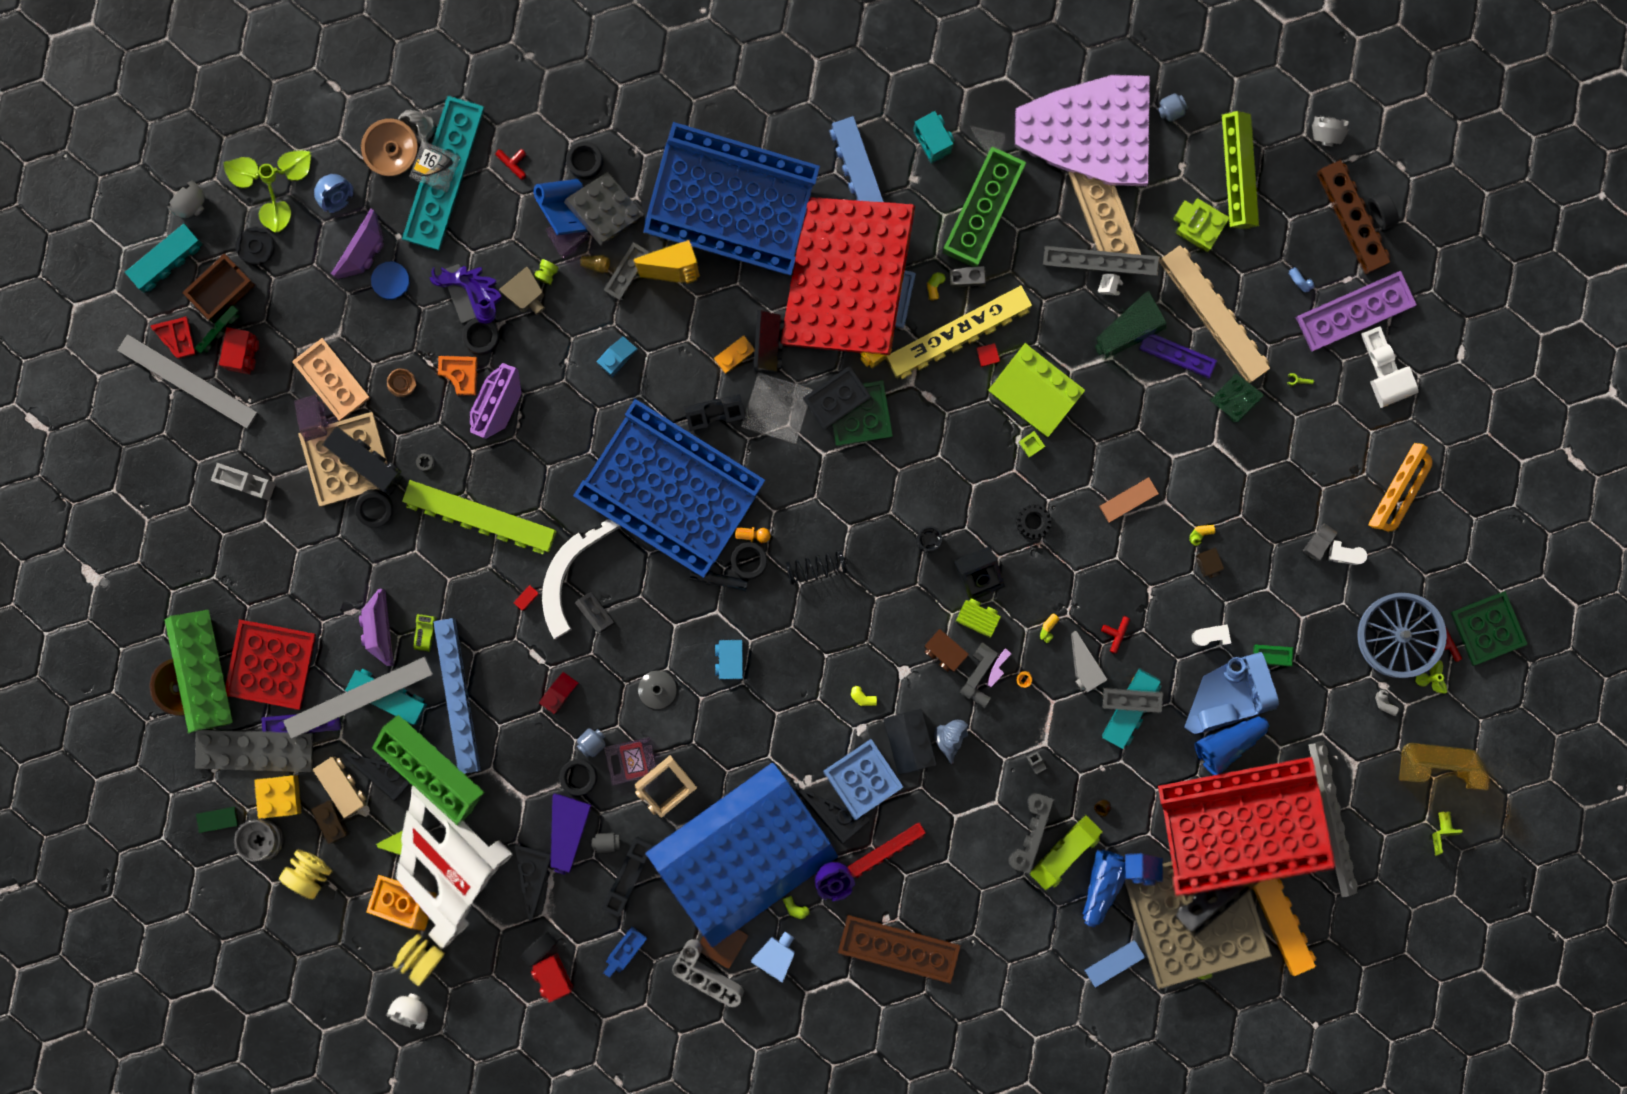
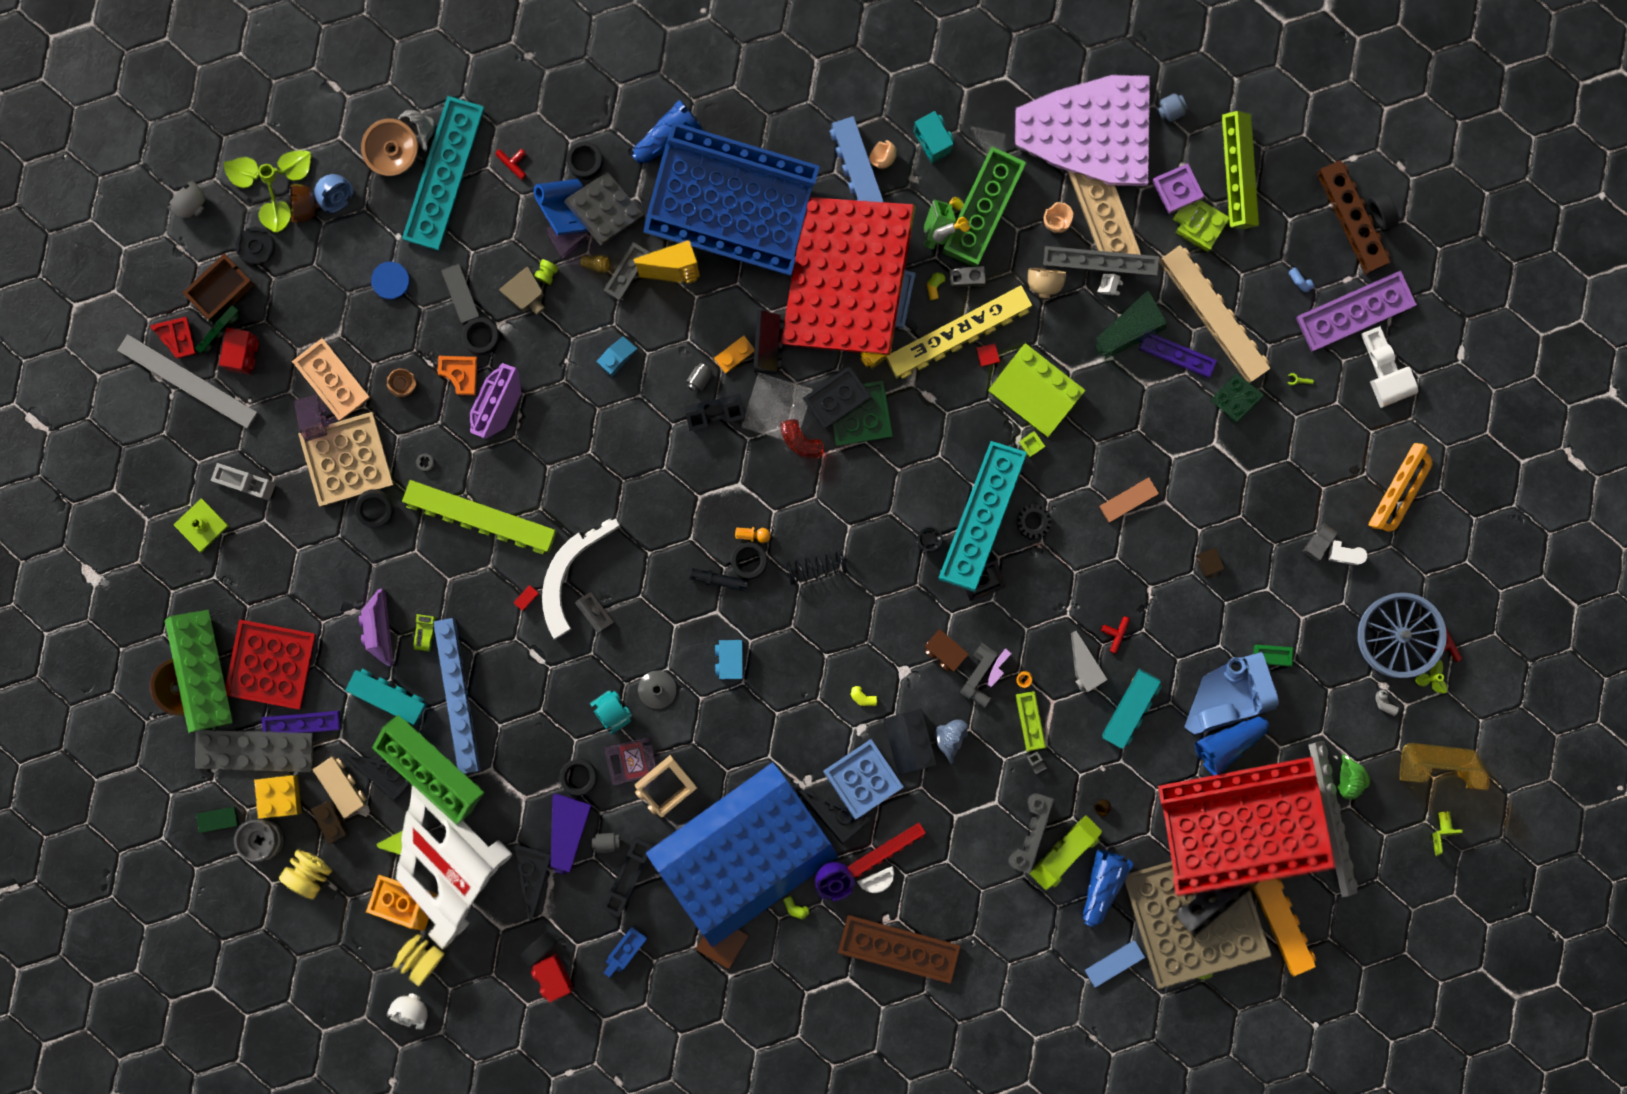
teal brick [125,223,203,293] -> none
light grey tile [283,657,433,739] -> none
black brick [322,426,404,496] -> none
medium lavender wedge [331,209,383,279] -> none
slope [409,141,460,192] -> none
dark purple animal [430,266,501,324] -> none
dark red slope [539,672,579,714] -> none
blue slope [573,399,765,578] -> none
sand blue head [577,729,606,757] -> none
light grey beam [673,939,744,1007] -> none
light blue torso [751,932,795,982] -> none
lime brick [955,599,1001,638] -> none
arm [1040,614,1060,643] -> none
dark grey plate [1103,688,1163,712] -> none
blue brick [1126,854,1163,886] -> none
arm [1189,525,1215,546] -> none
white leg [1192,624,1231,646] -> none
light grey cone [1312,116,1349,146] -> none
dark green plate [1450,591,1528,666] -> none
none -> lime tile [174,498,229,553]
none -> reddish brown cylinder [290,184,319,223]
none -> teal brick [590,690,632,735]
none -> blue cone [632,100,704,164]
none -> dark grey brick [686,363,713,393]
none -> clear red cylinder [779,419,824,458]
none -> white tile [857,866,894,893]
none -> light nougat hair [869,140,897,169]
none -> torso [924,197,970,249]
none -> teal plate [939,441,1027,592]
none -> lime tile [1015,691,1046,752]
none -> tan cylinder [1028,268,1066,298]
none -> light nougat hair [1044,202,1074,233]
none -> medium lavender tile [1153,163,1204,214]
none -> bright green hair [1337,754,1370,800]

